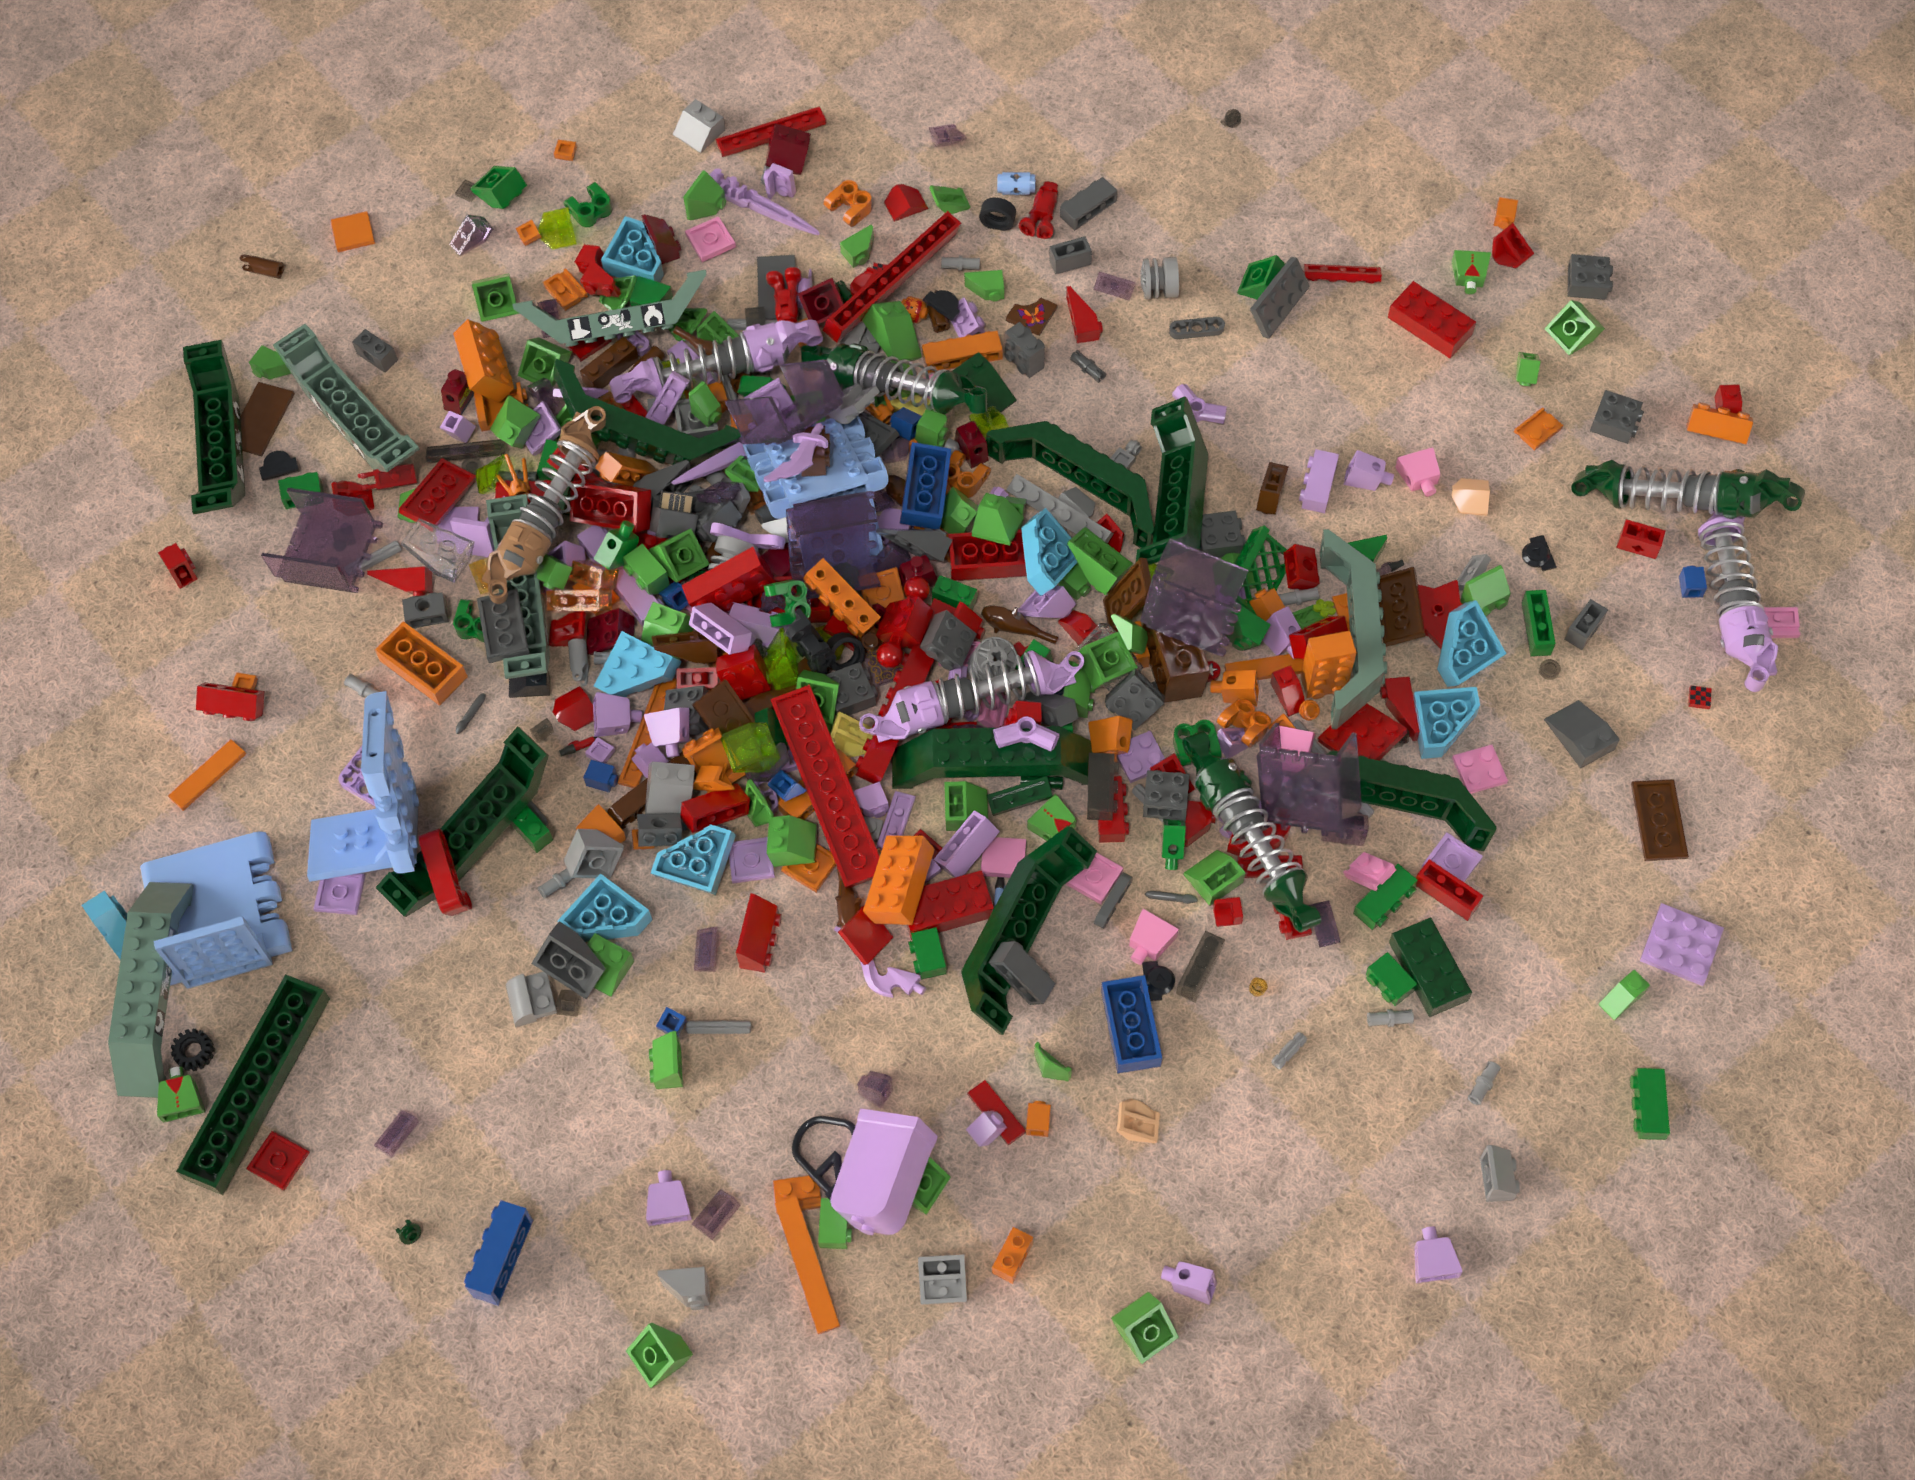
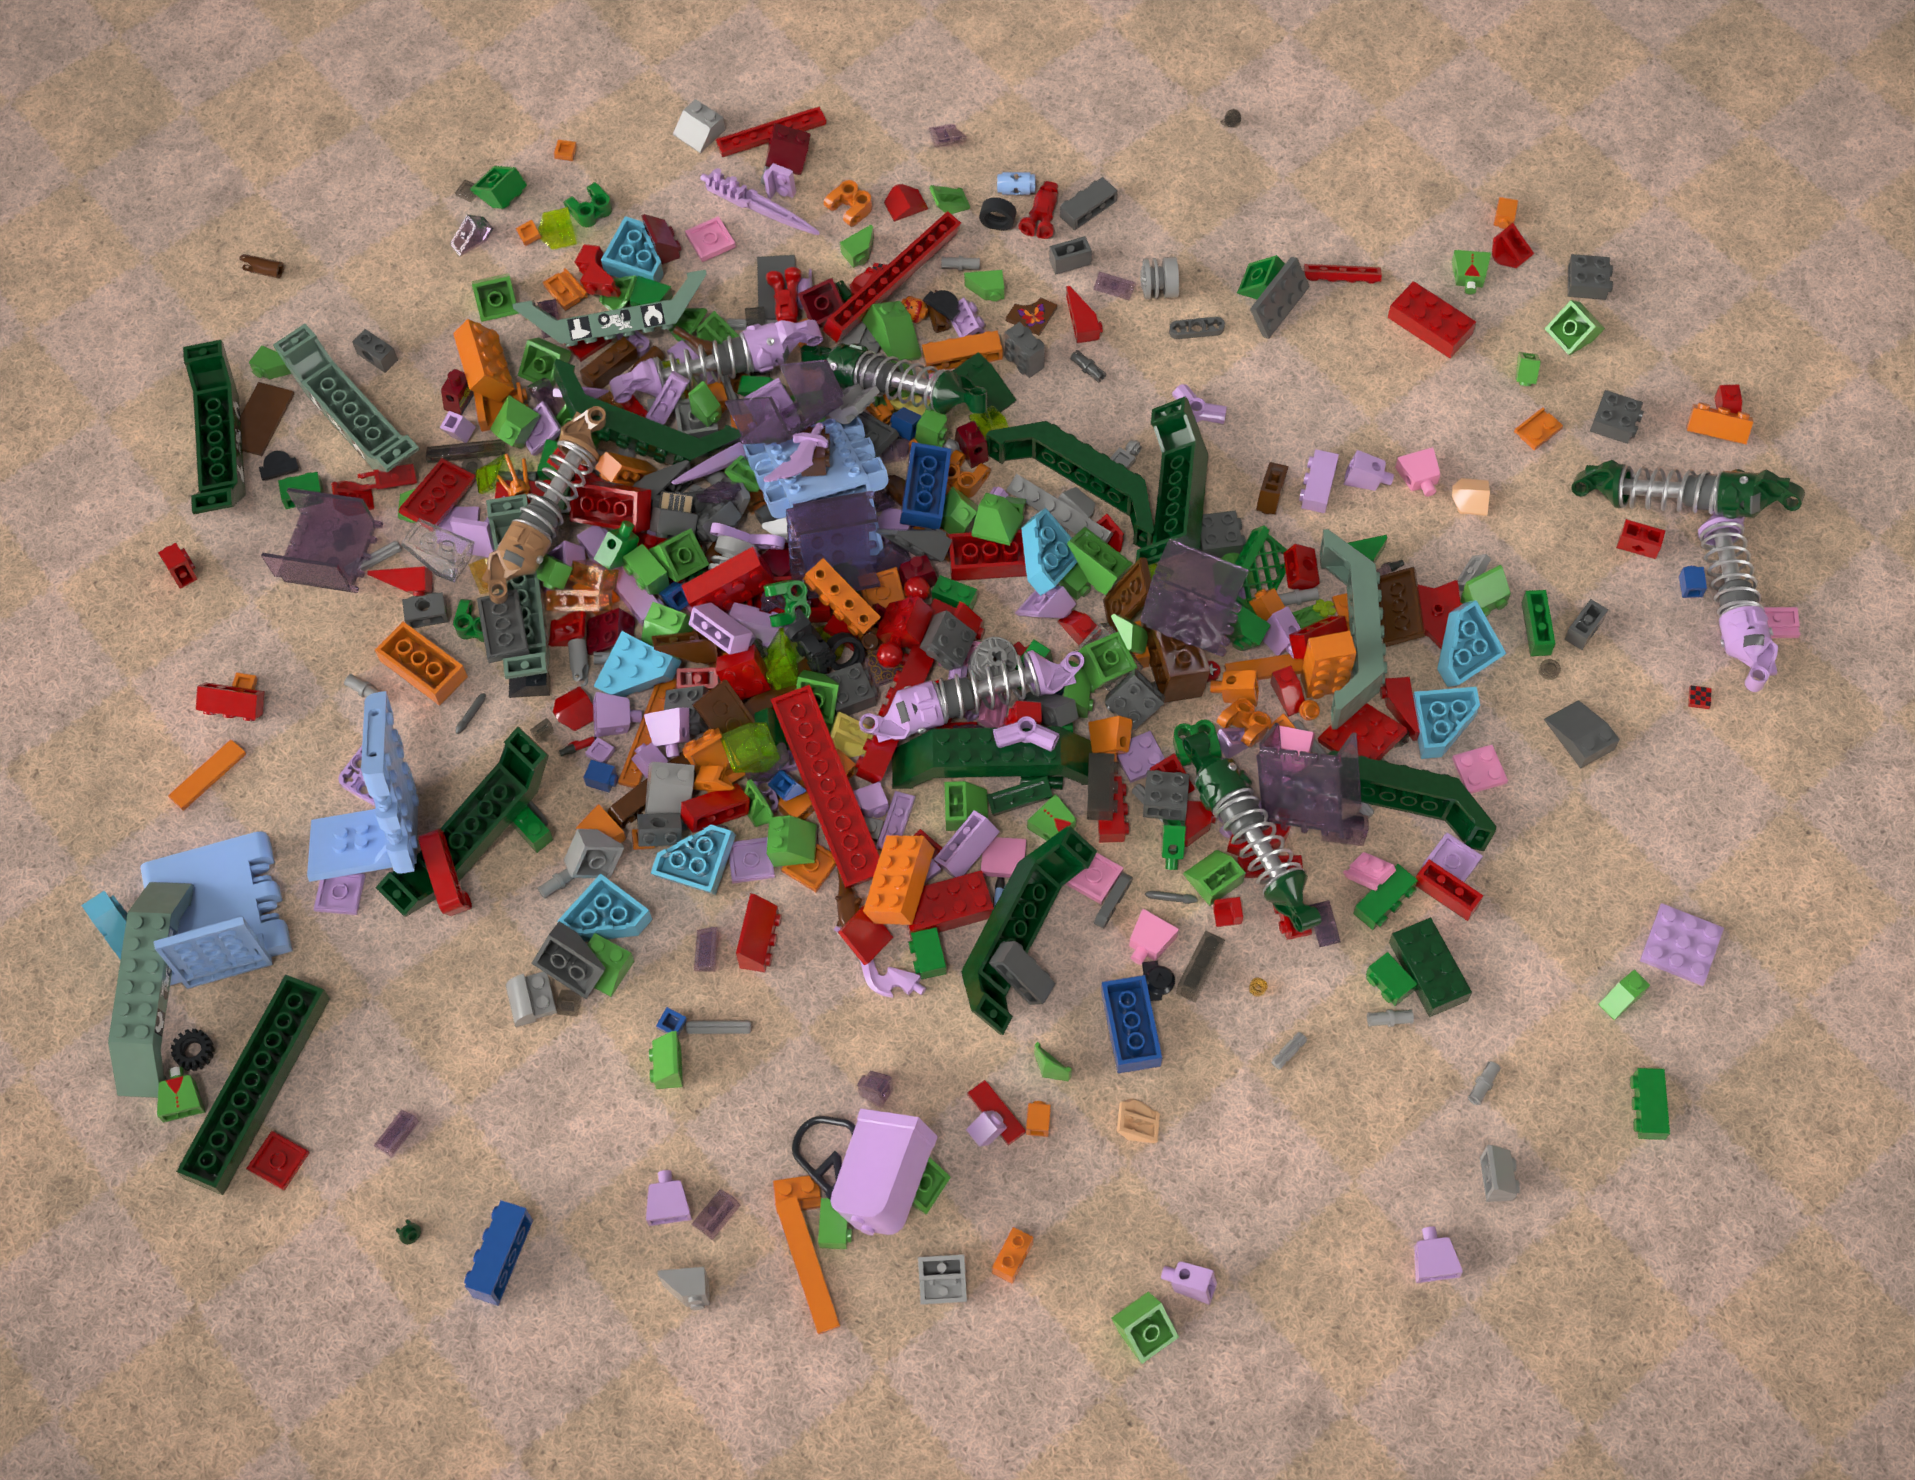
orange tile [331,211,375,252] -> none
bright green slope [626,1323,693,1388] -> none
bright green slope [683,170,726,221] -> none
reddish brown piece [981,605,1058,644] -> none
black piece [1522,535,1557,571] -> none
reddish brown tile [1631,779,1689,861] -> none

